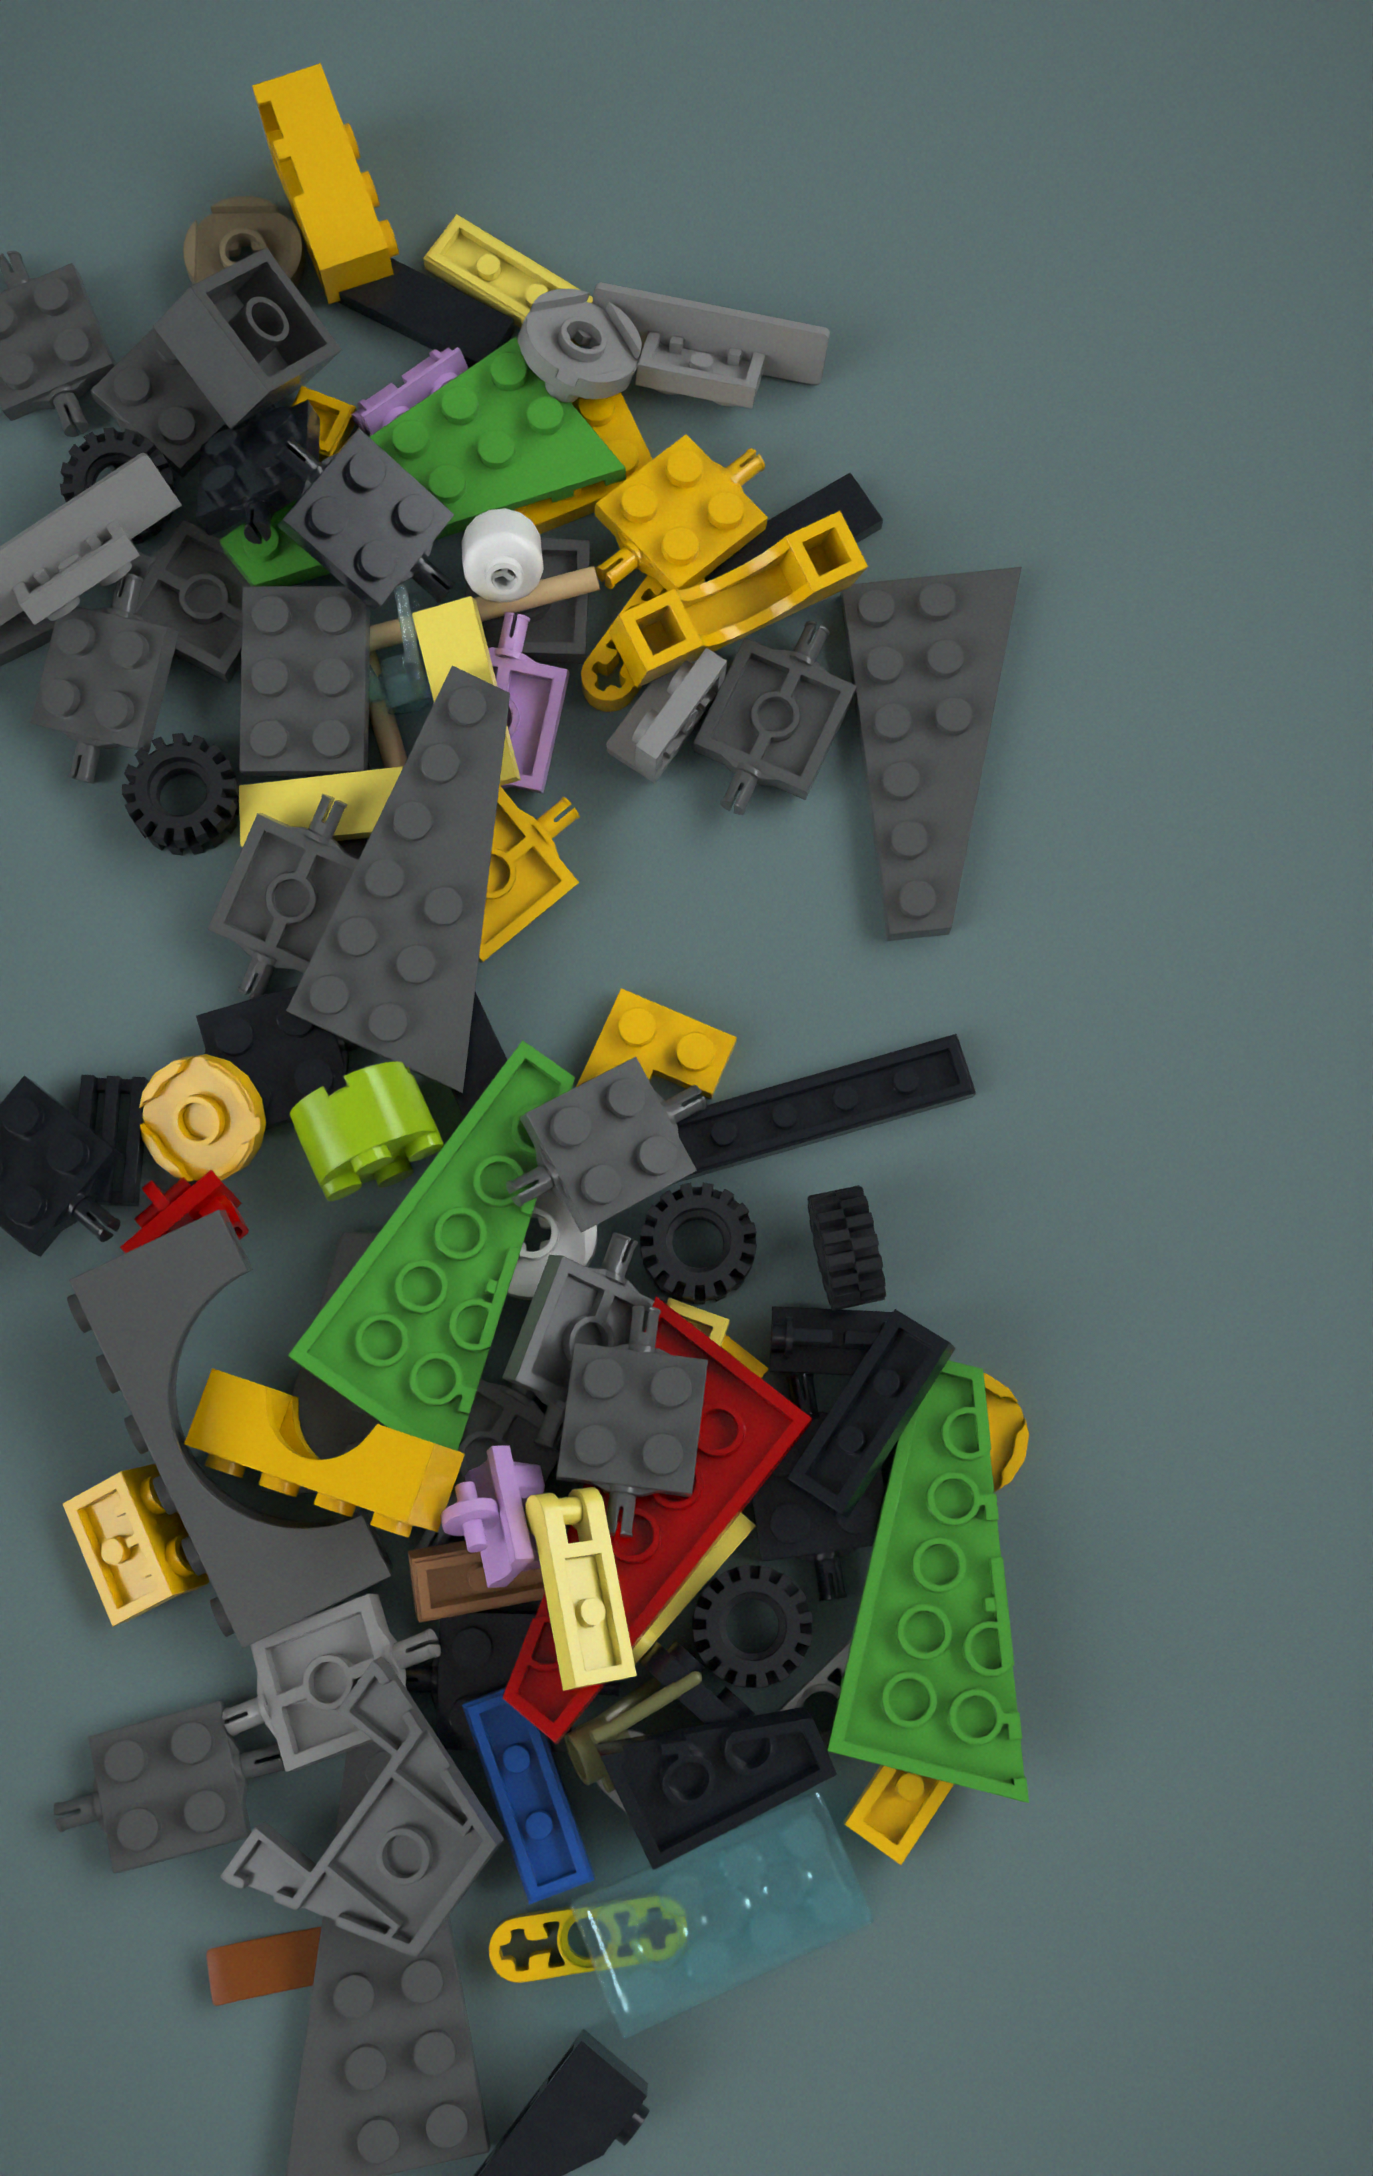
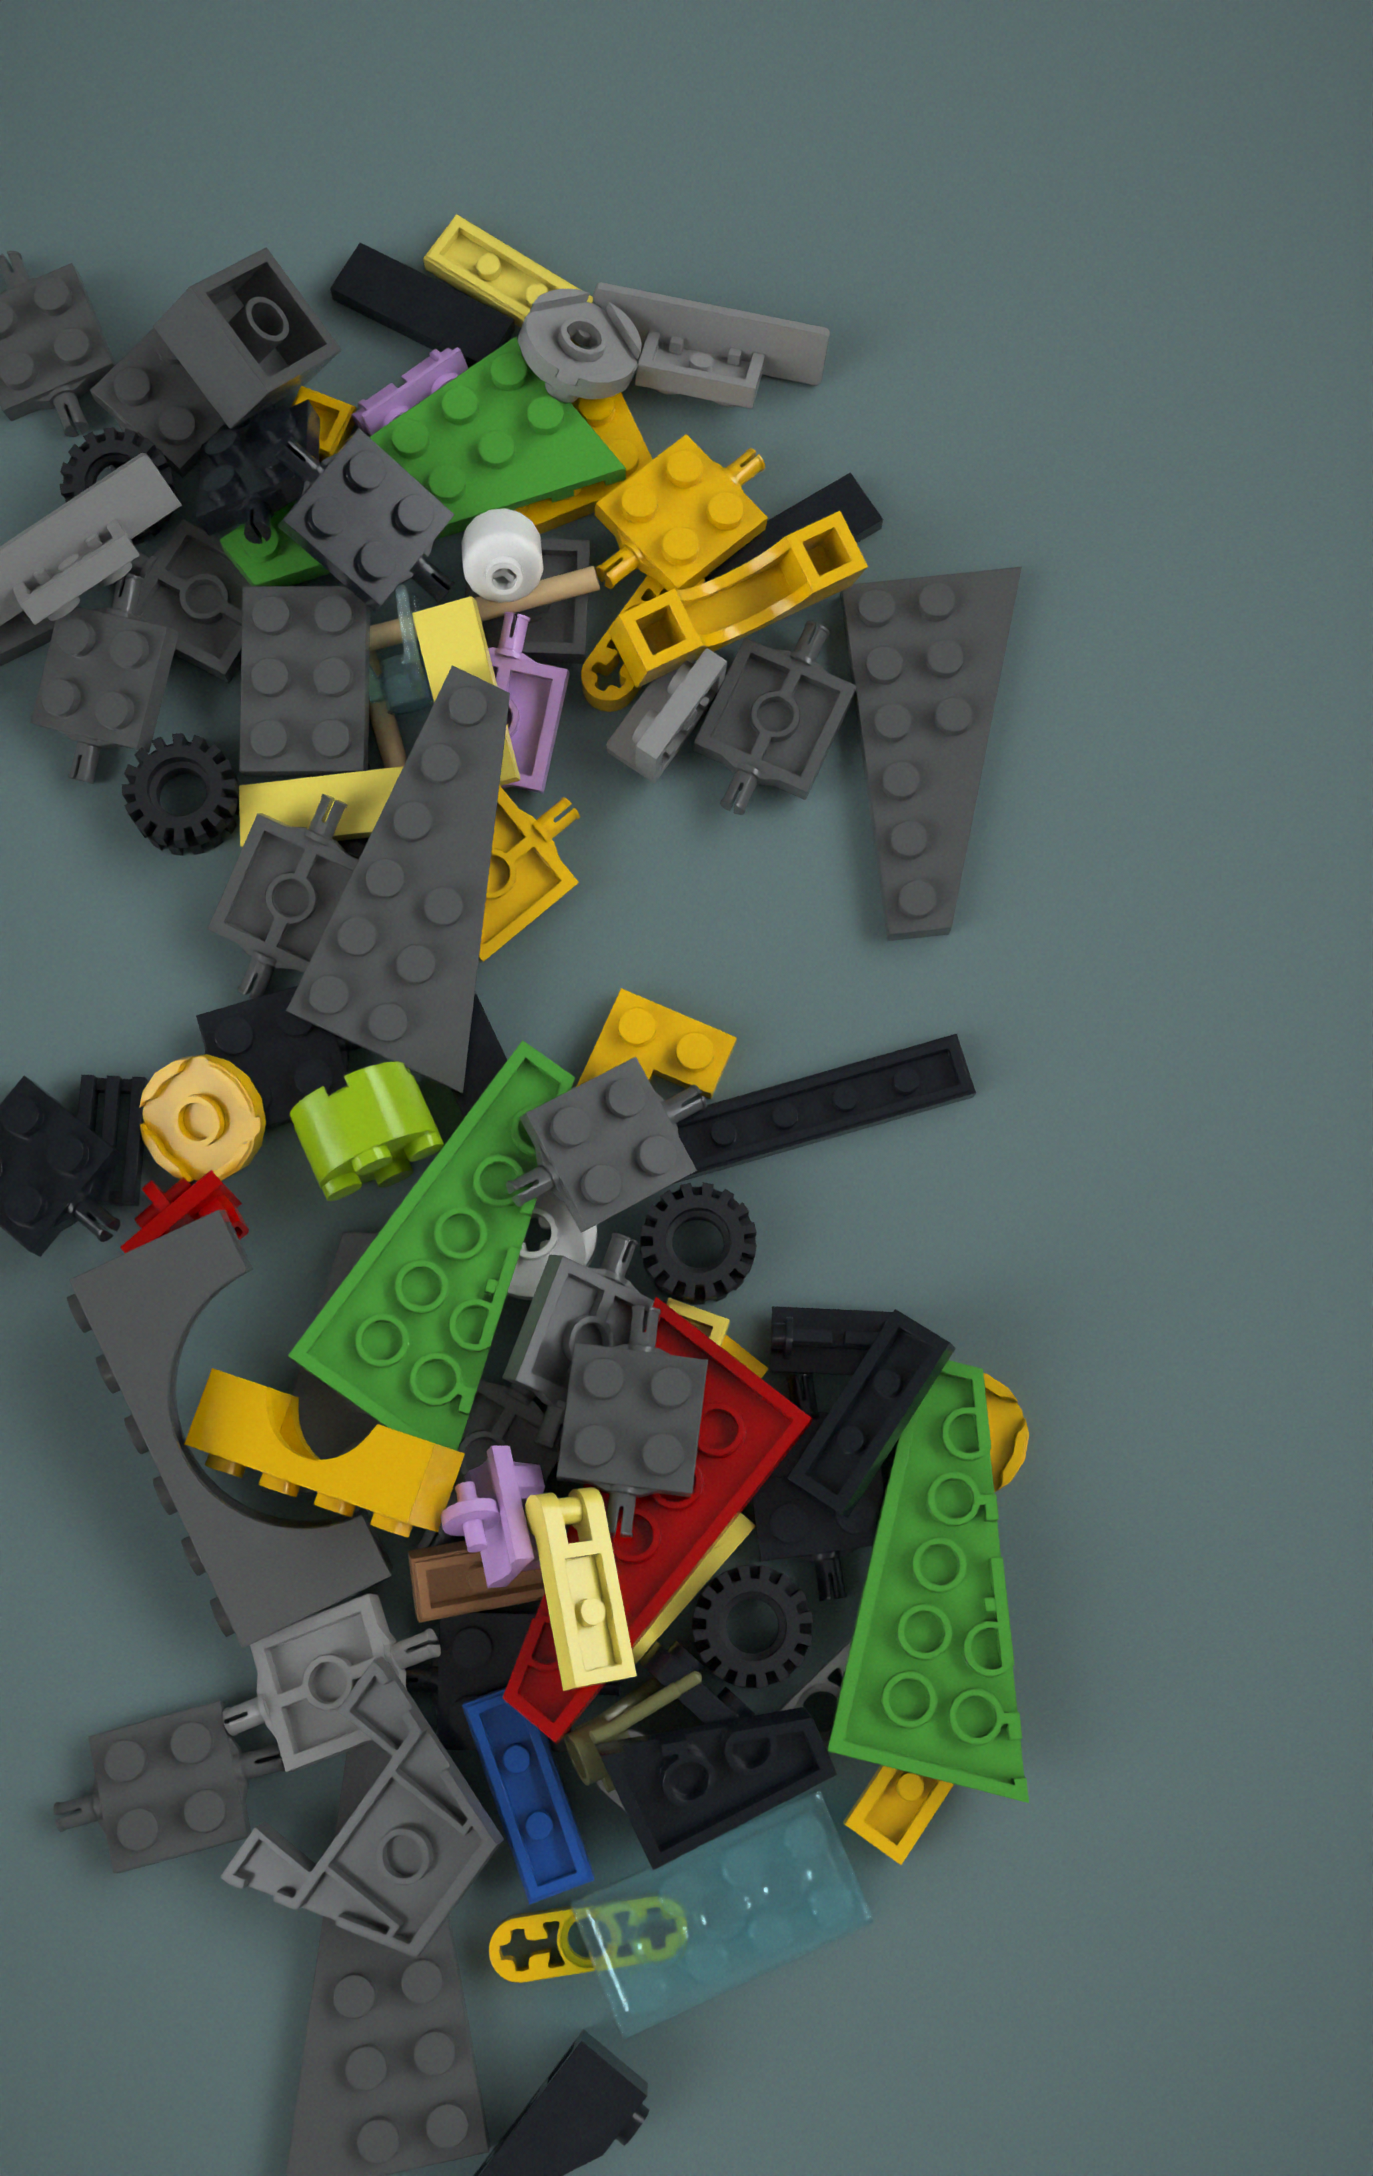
yellow bracket [63,1464,209,1627] -> none
dark tan plate [183,196,305,288] -> none
dark orange sticker [206,1927,321,2006] -> none
yellow wedge [252,63,399,304] -> none
black tyre [807,1185,886,1311] -> none

